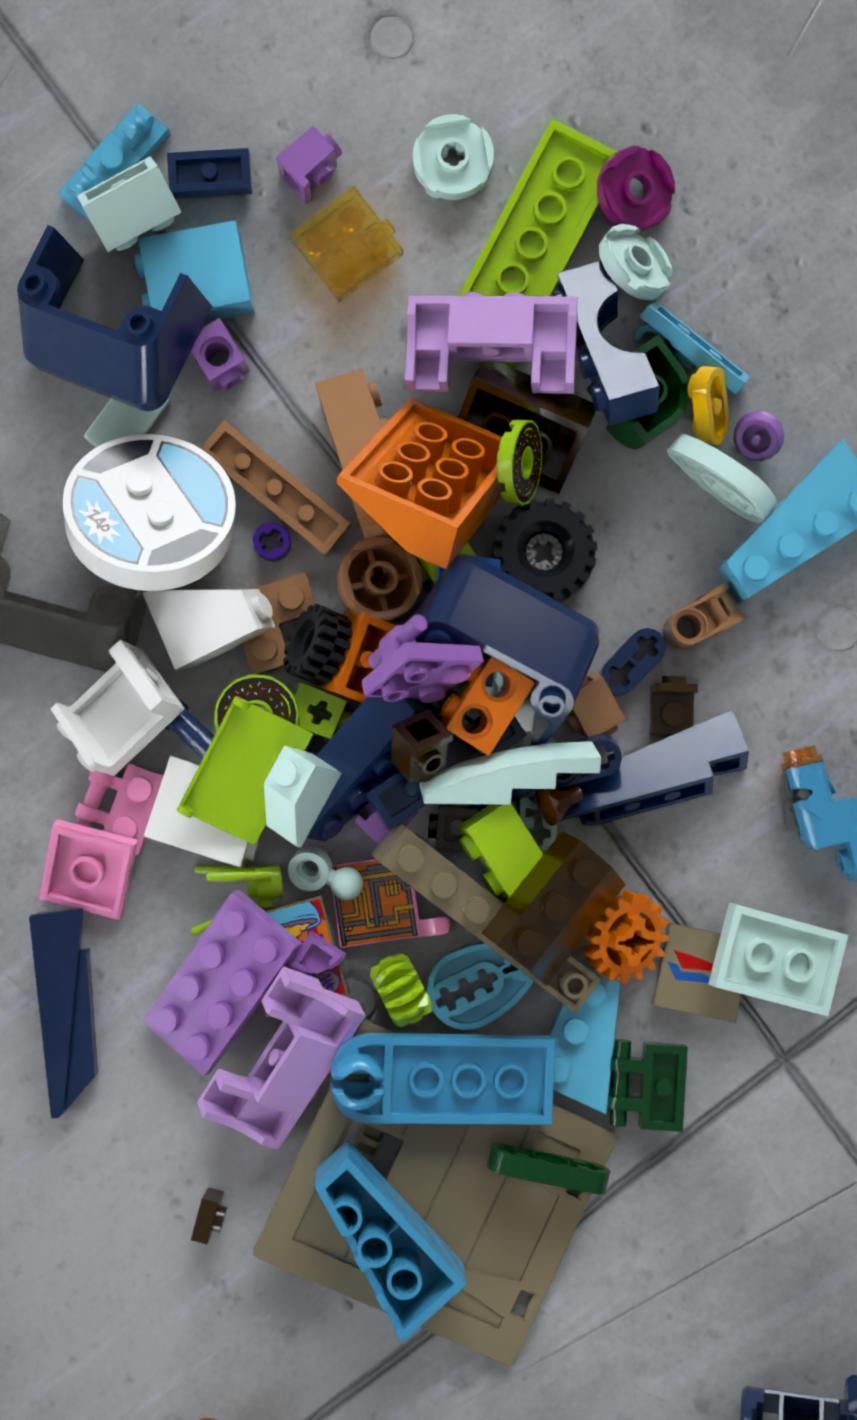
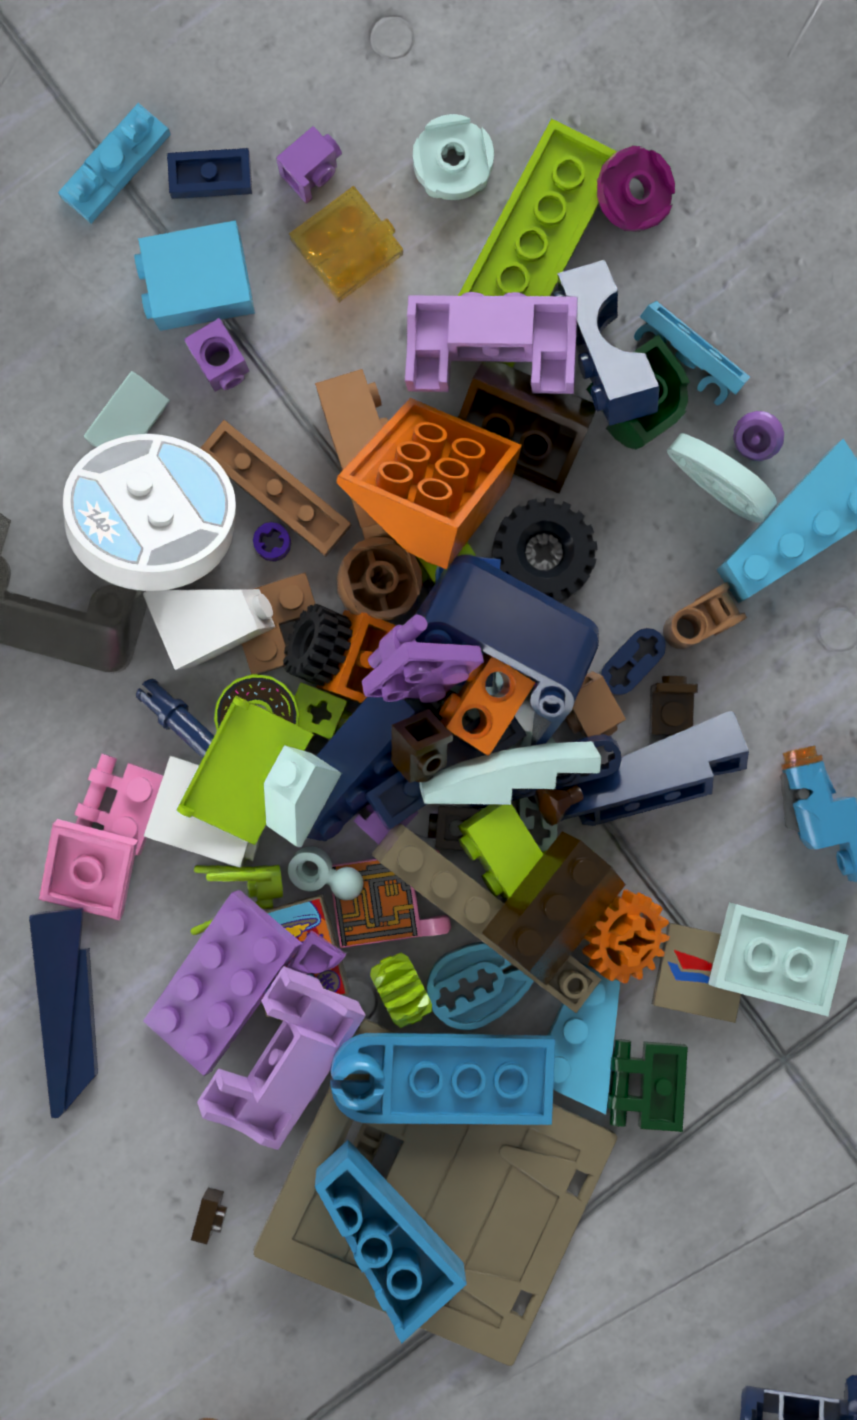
dark blue windscreen [17,225,213,411] -> none
white panel [51,640,185,776] -> none
light aqua slope [77,156,182,252] -> none
dark green beam [487,1143,611,1194] -> none
tile [496,419,542,505] -> none
light aqua tile [599,224,672,301] -> none
yellow plate [688,366,729,445] -> none

